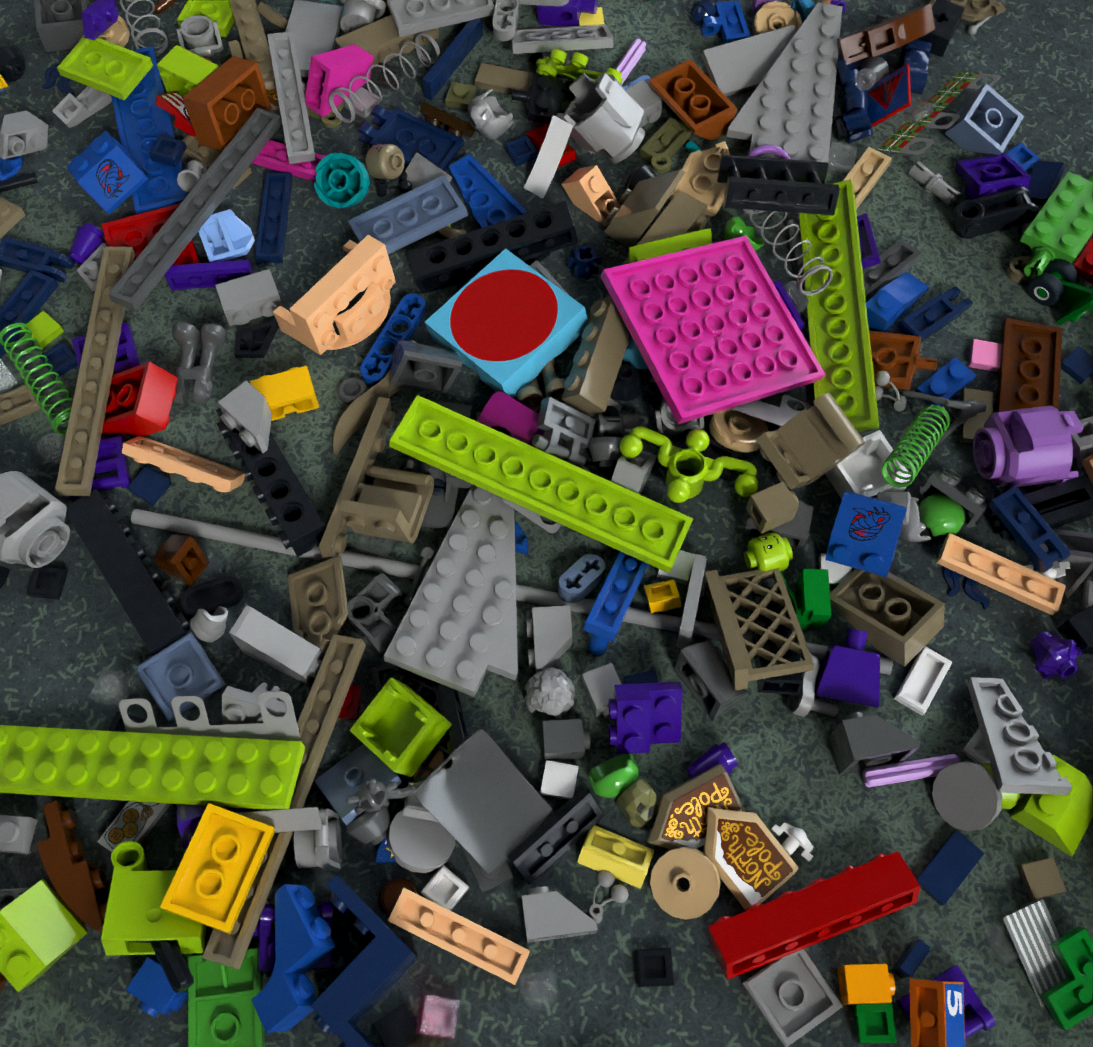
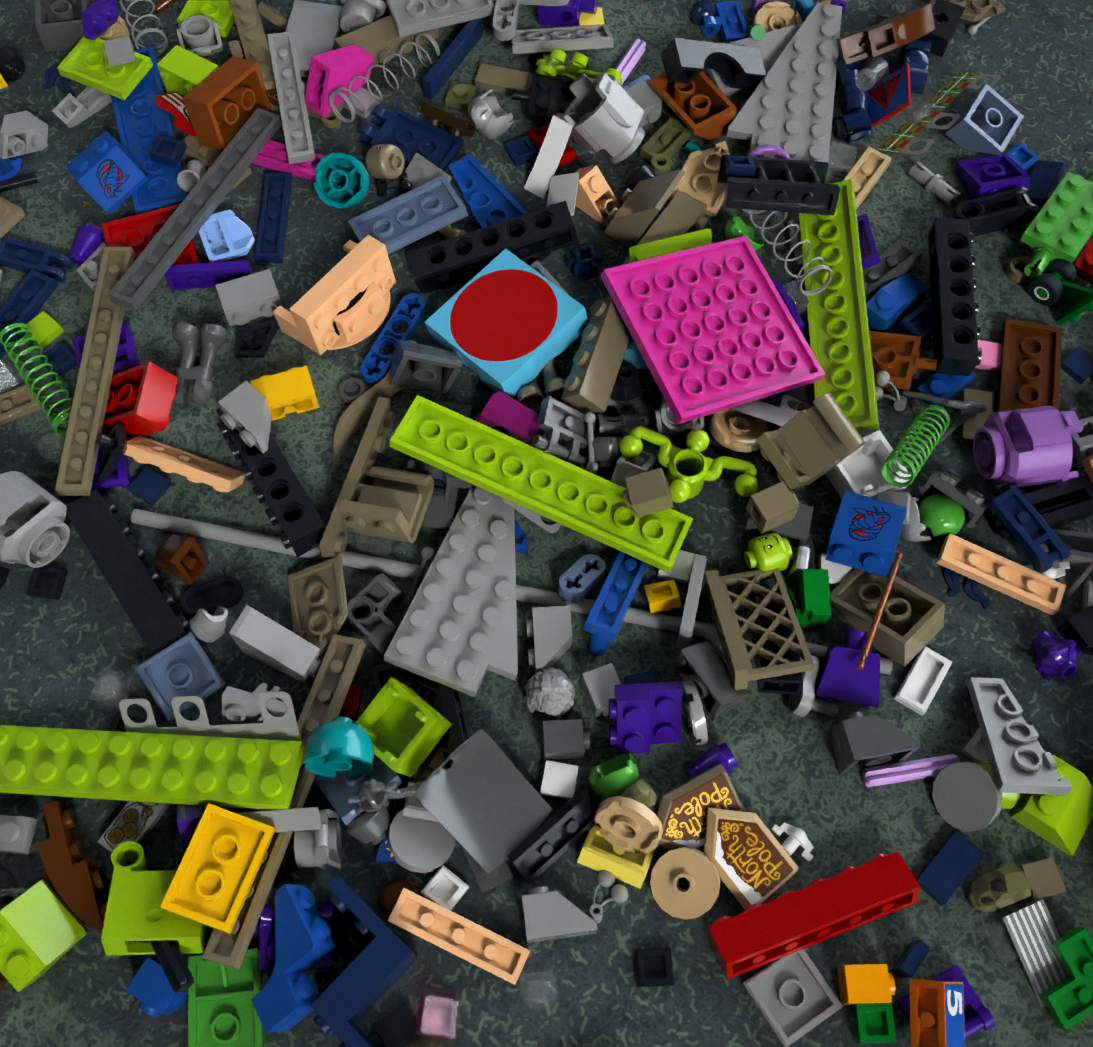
none -> black piece [96,422,127,482]
none -> light grey tile [104,36,136,67]
none -> teal cylinder [304,717,374,778]
none -> white sticker [547,172,579,216]
none -> light grey hinge [584,412,598,474]
none -> tan plate [594,796,663,853]
none -> dark tan brick [623,468,674,517]
none -> black arch [661,38,766,90]
none -> light grey tile [681,679,708,746]
none -> dark blue tile [724,155,756,177]
none -> pin [746,23,765,41]
none -> flat silver piece [786,546,811,581]
none -> dark orange piece [856,552,903,670]
none -> black brick [928,217,982,376]
none -> olive rock [967,862,1031,912]

